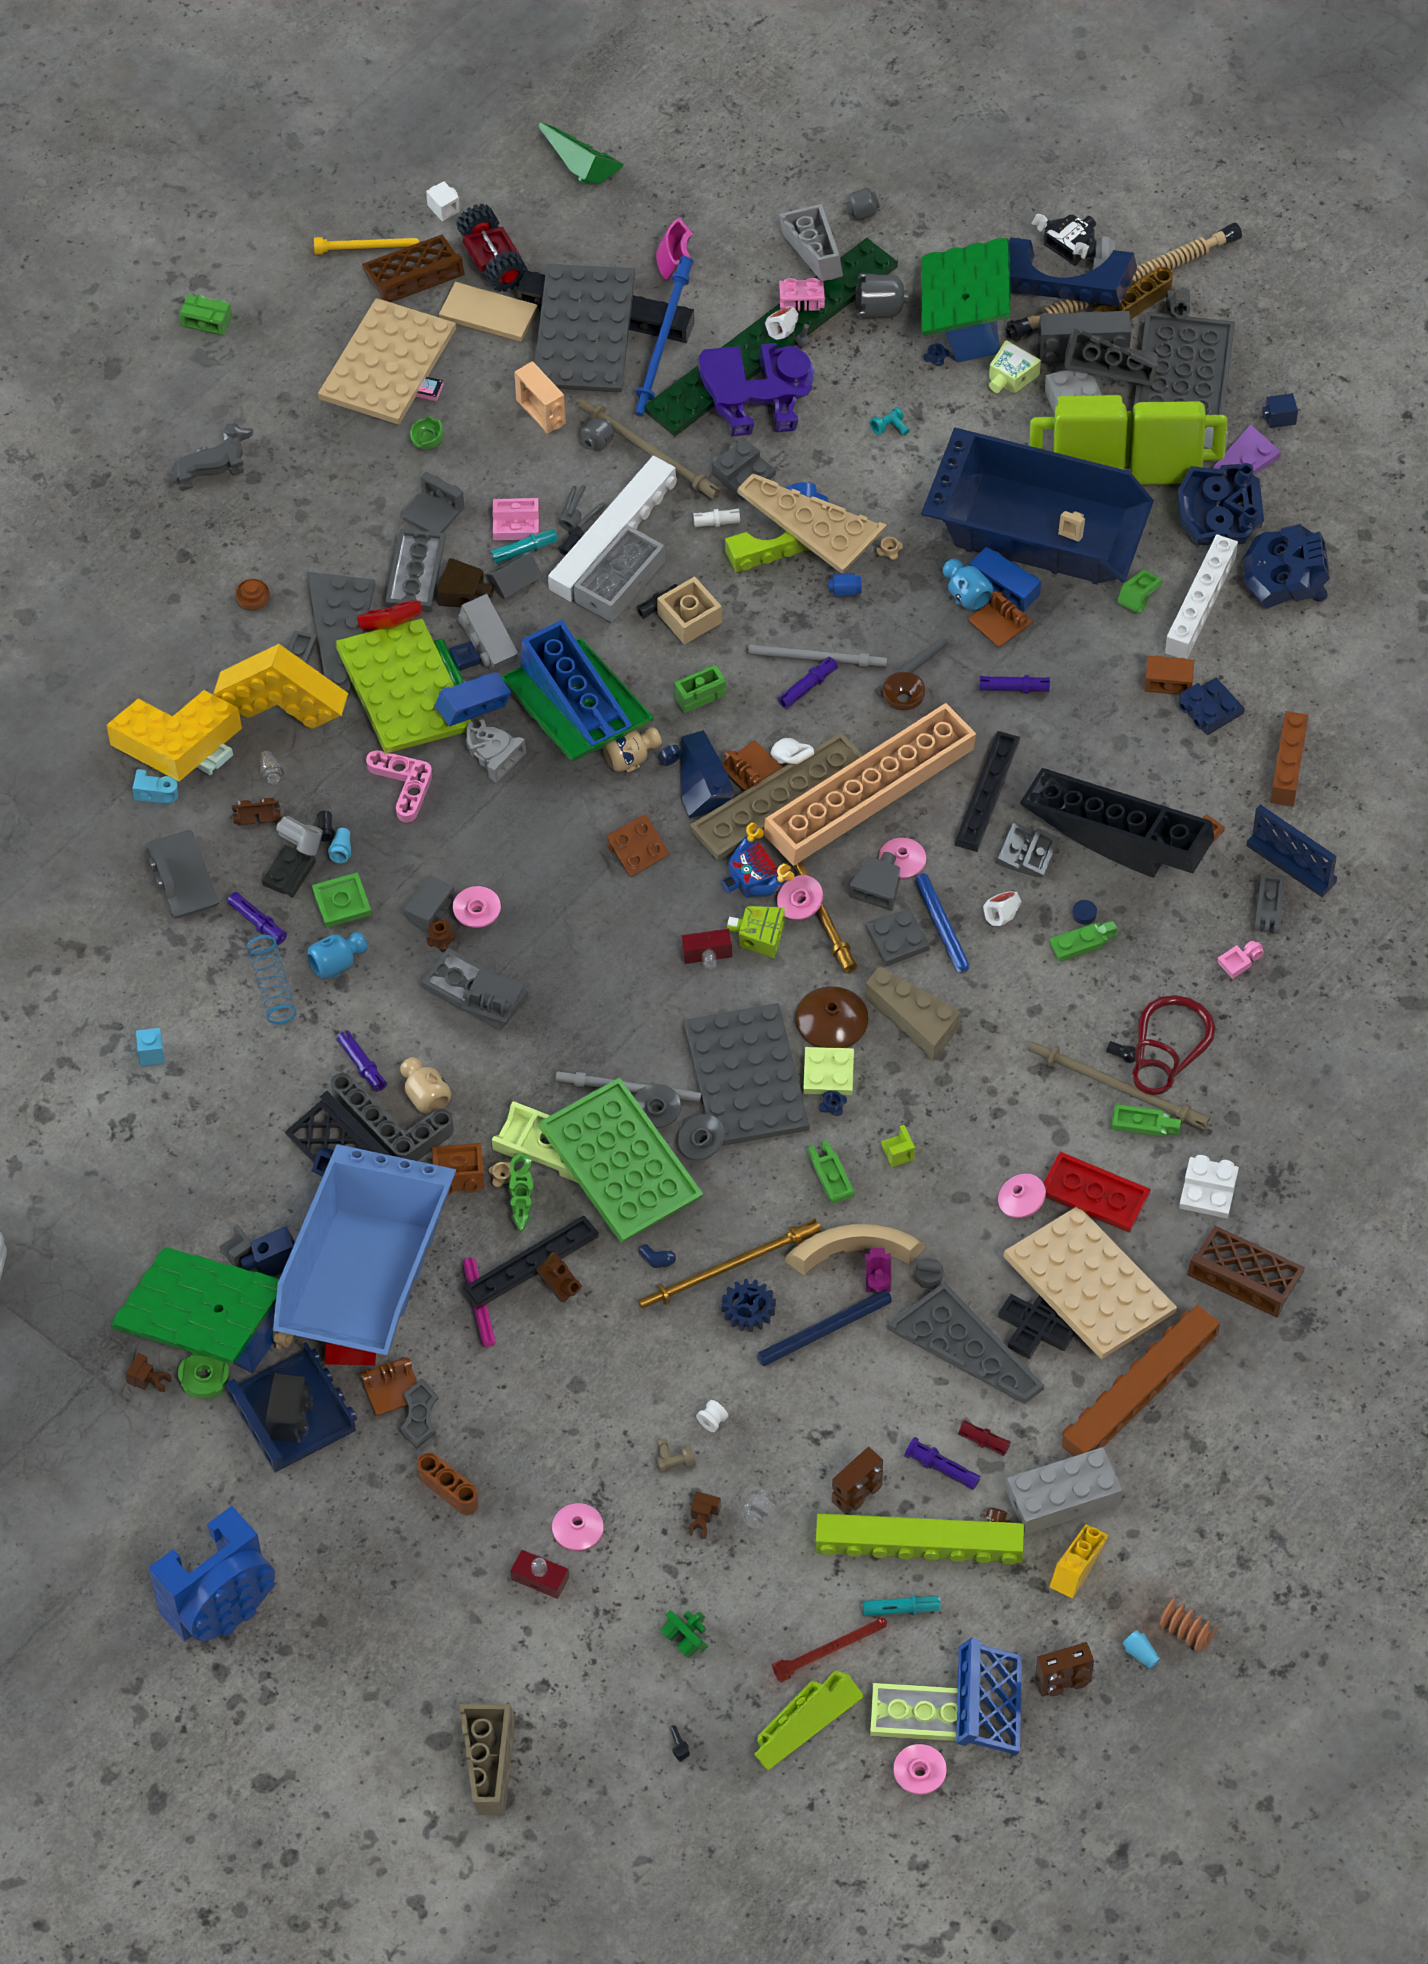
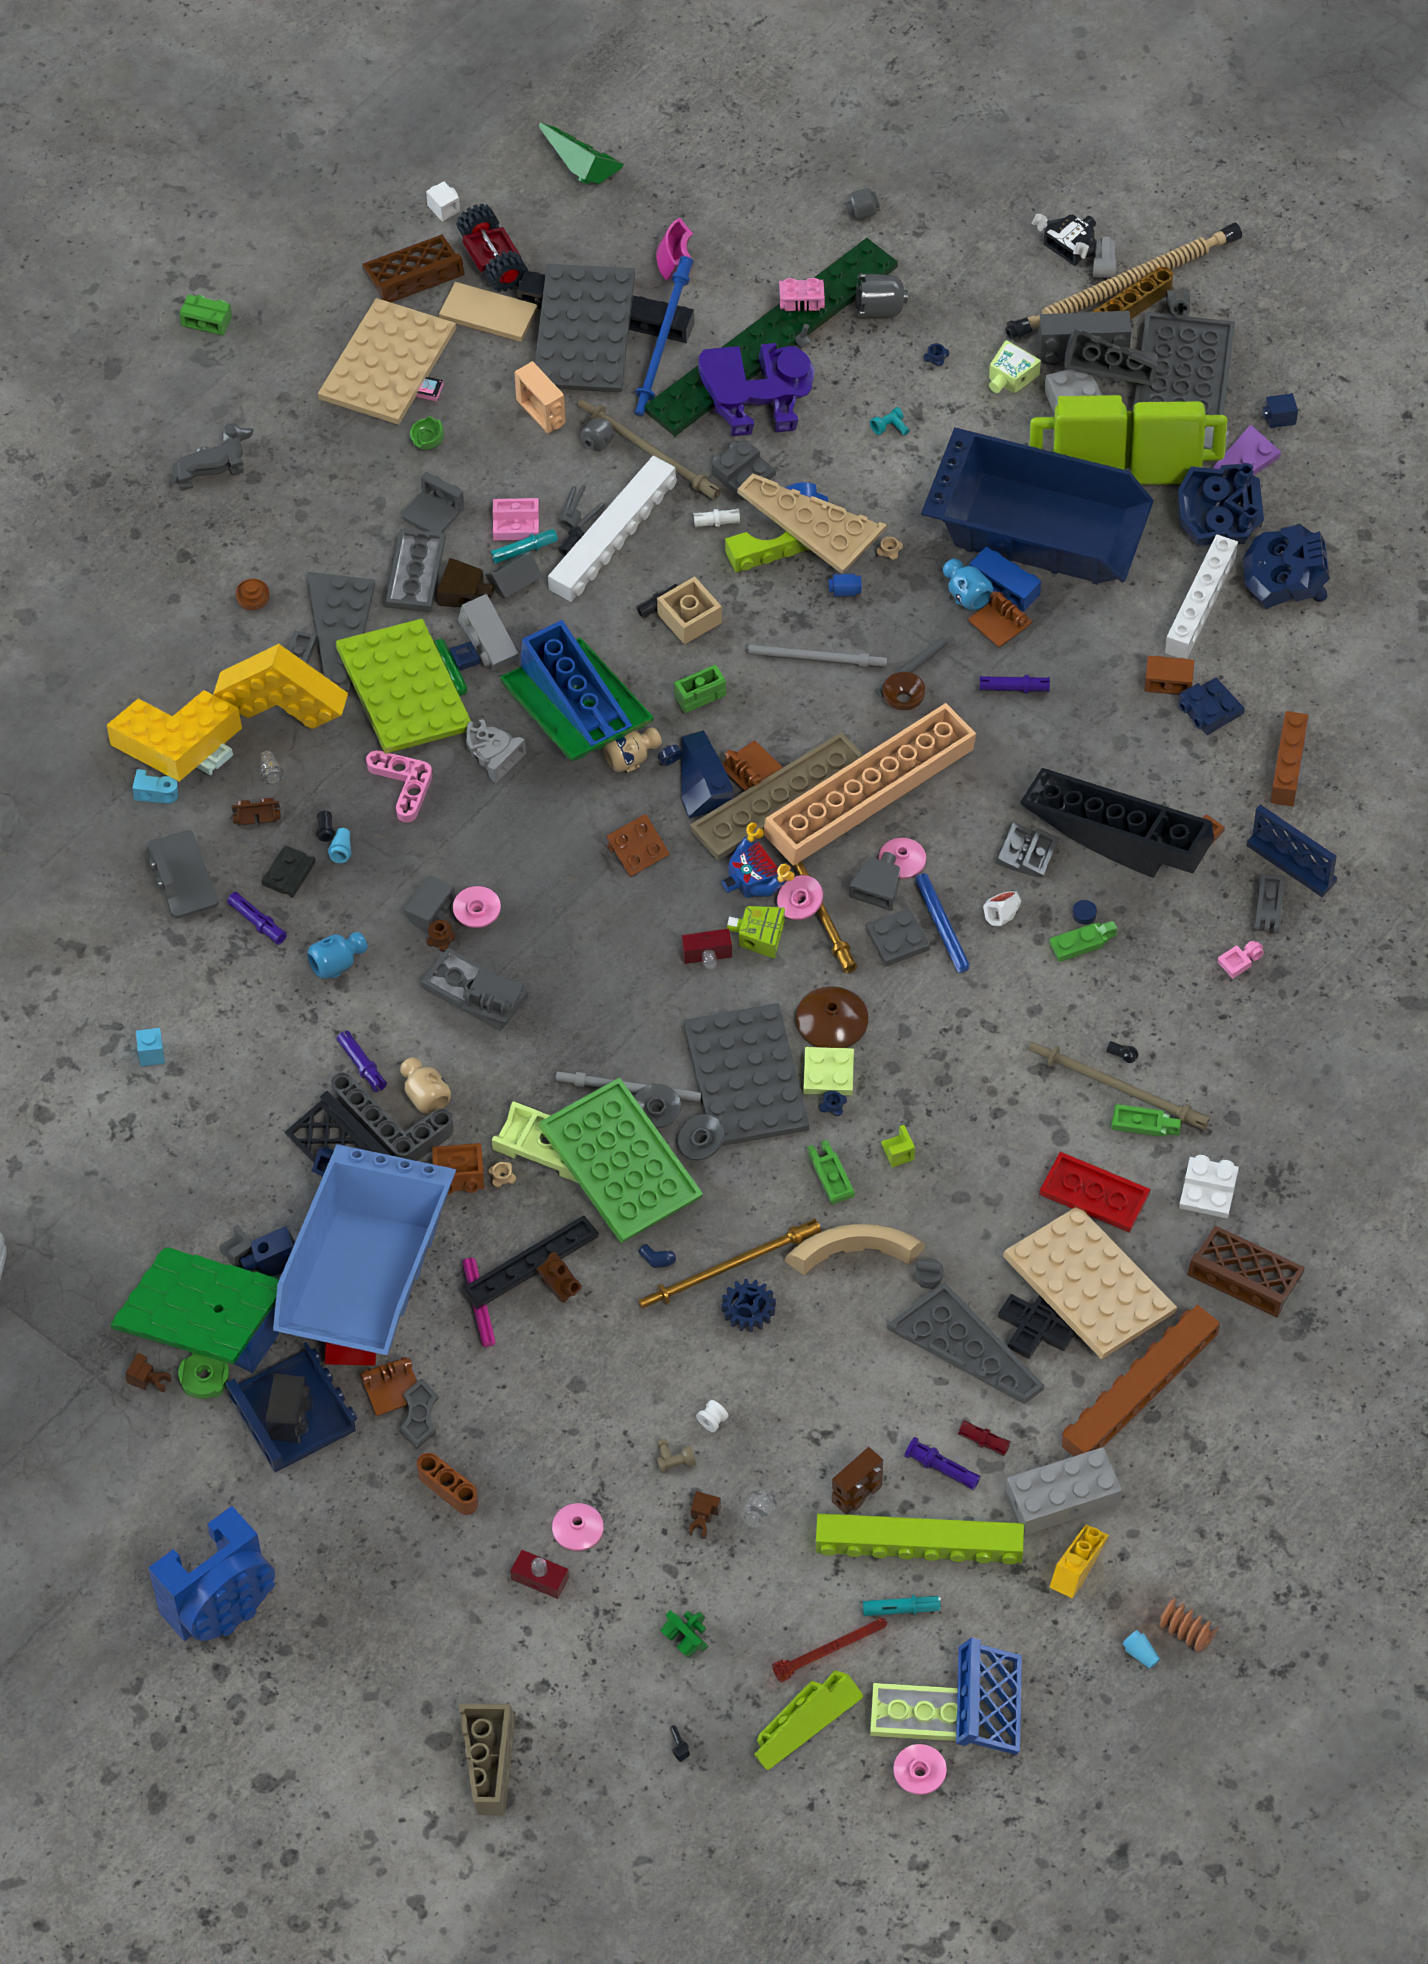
dark azure piece [247,935,297,1025] -> none
tan plate [272,1331,294,1349] -> none
light grey piece [276,816,323,855] -> none
bright green plate [312,872,372,928] -> none
yellow piece [314,237,420,255] -> none
red brick [357,600,422,631] -> none
blue brick [435,672,512,726] -> none
bright green animal [509,1153,533,1232] -> none
brick [574,525,665,623] -> none
dark blue axle [757,1290,892,1366] -> none
white rock [765,306,798,340] -> none
white piece [771,738,814,764] -> none
dark purple pin [778,656,838,709] -> none
light grey wedge [779,204,843,281] -> none
magenta hips [865,1248,891,1292] -> none
dark tan wedge [866,966,961,1062] -> none
green piece [921,238,1012,362] -> none
black tile [955,731,1020,852] -> none
reddish brown plate [980,1507,1011,1523] -> none
bright pink dish [998,1174,1046,1218] -> none
dark blue arch [1009,237,1137,306] -> none
reddish brown piece [1035,1642,1094,1697] -> none
tan tile [1058,511,1085,542] -> none
bright green plate [1118,569,1163,614] -> none
dark red animal [1132,995,1216,1095] -> none

